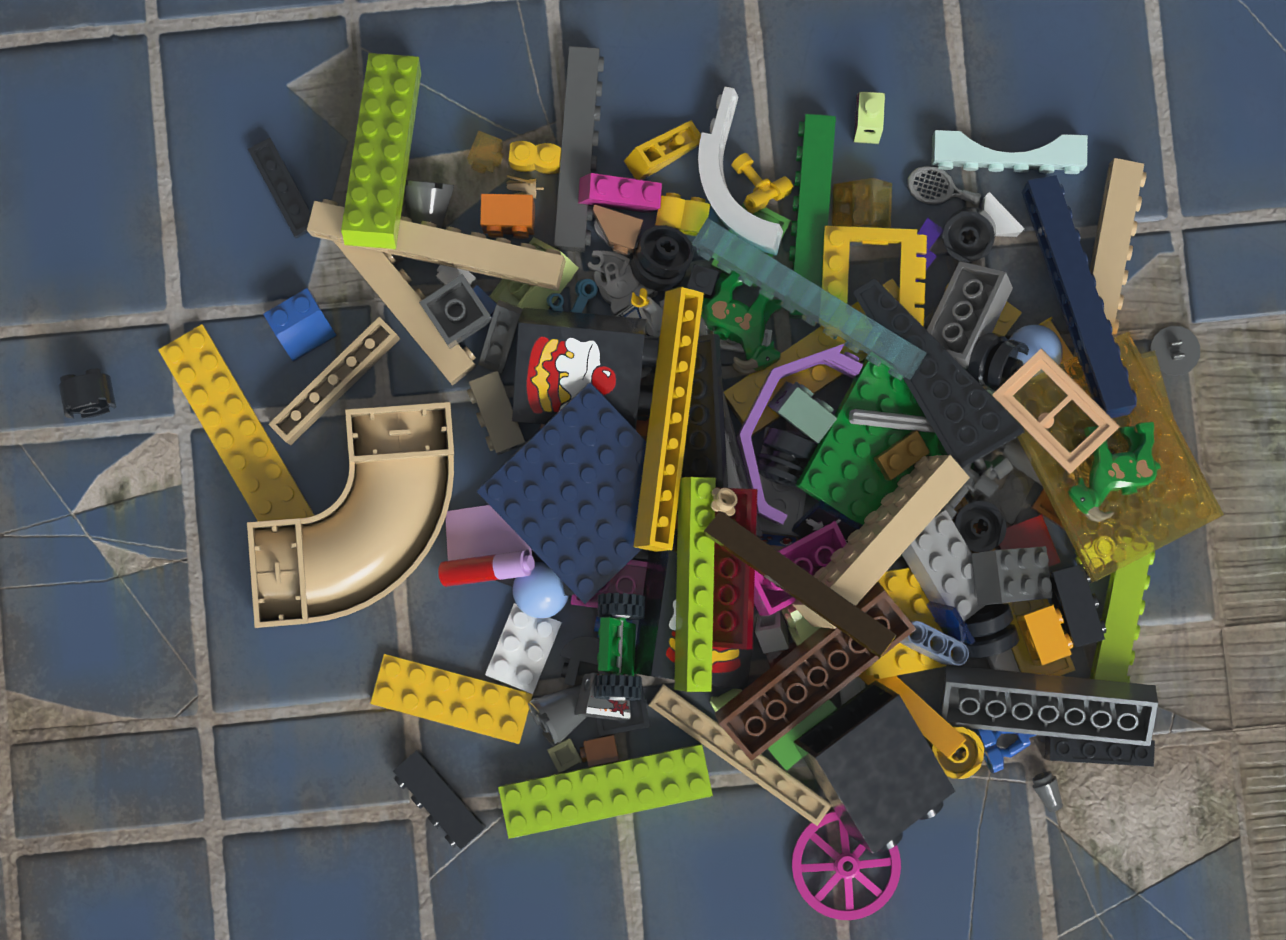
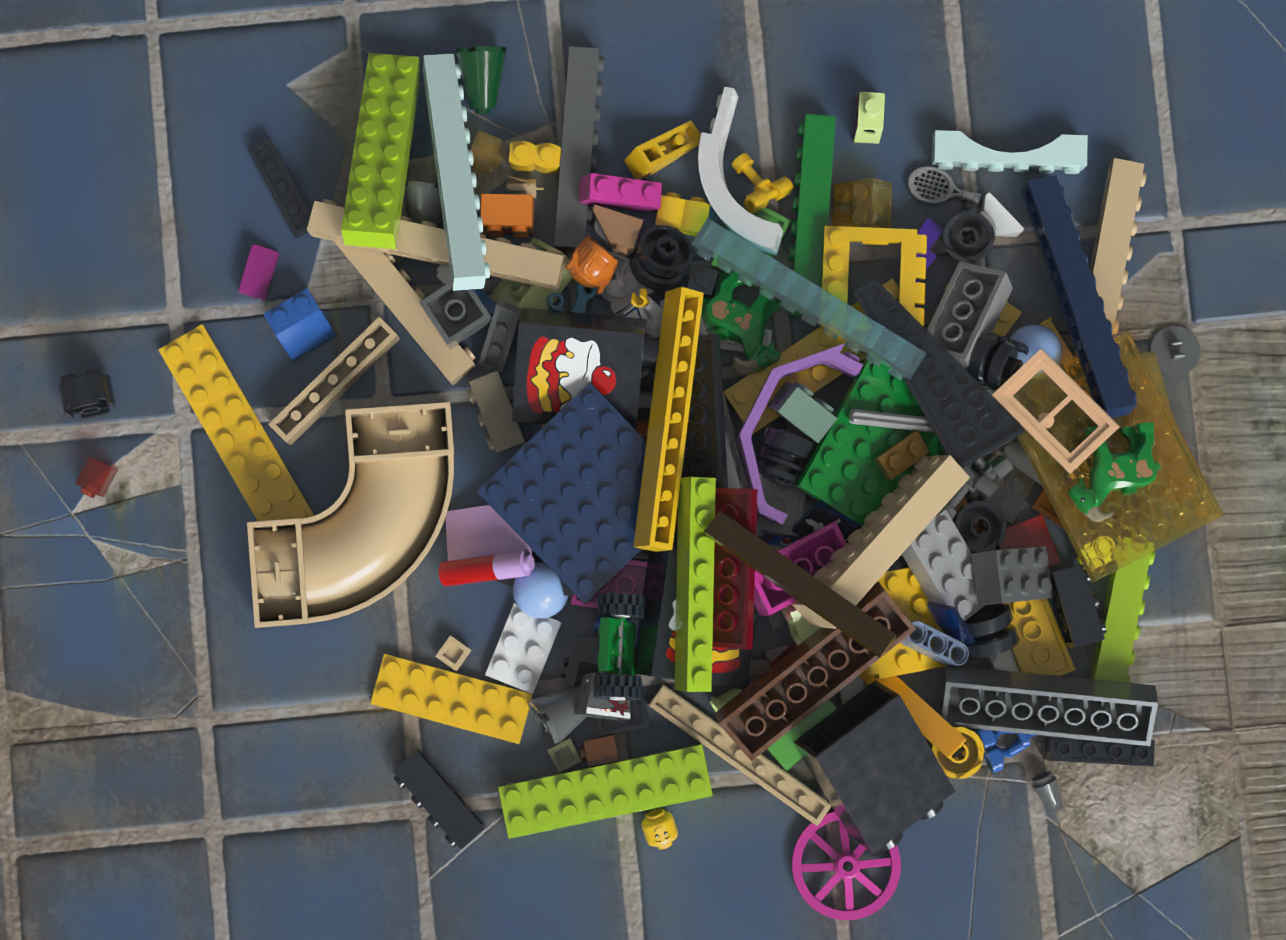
tan plate [711,488,737,516] -> none
white brick [755,610,788,653] -> none
light orange brick [1016,605,1073,665] -> none
none -> clear red brick [75,457,118,498]
none -> magenta slope [238,244,280,301]
none -> light aqua brick [422,54,490,291]
none -> tan plate [435,635,472,671]
none -> dark green cone [456,46,507,114]
none -> orange helmet [565,236,618,295]
none -> yellow head [641,808,678,849]

